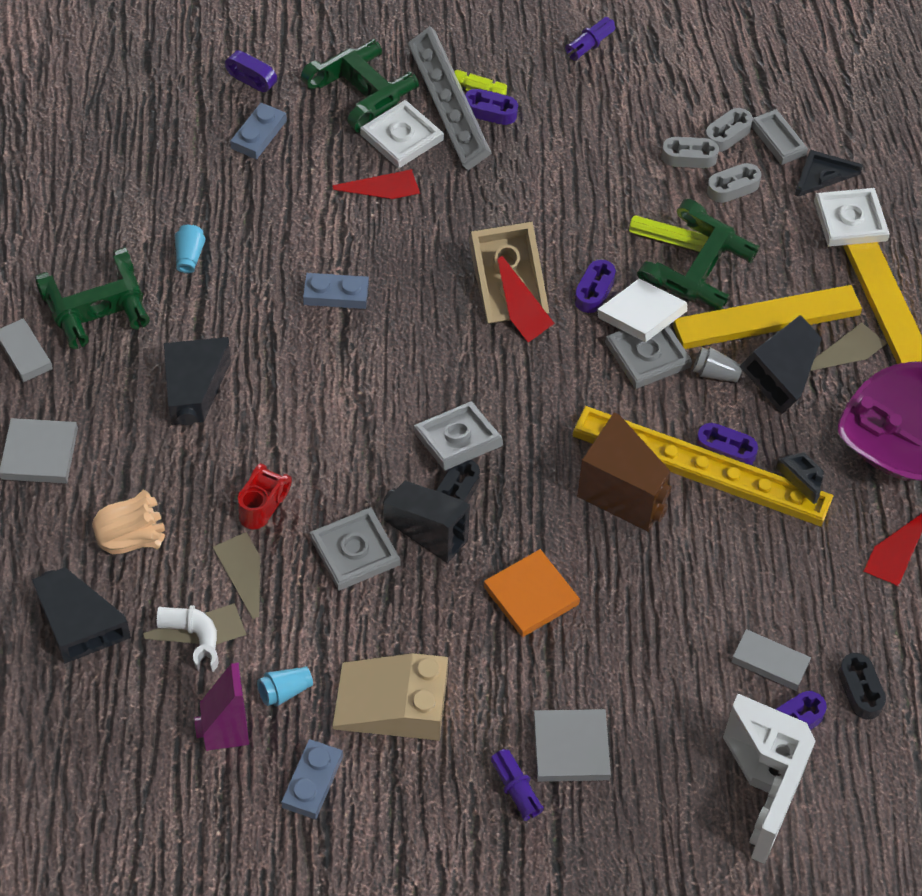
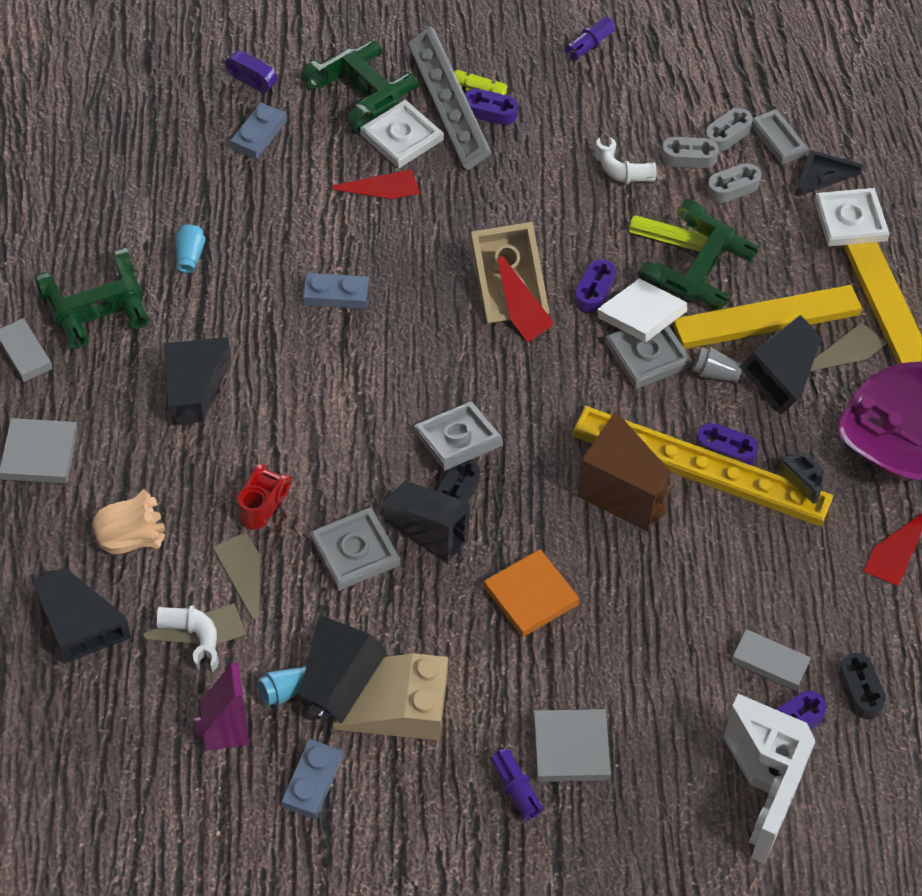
none -> black slope [299,615,387,724]
none -> white piece [594,138,657,185]

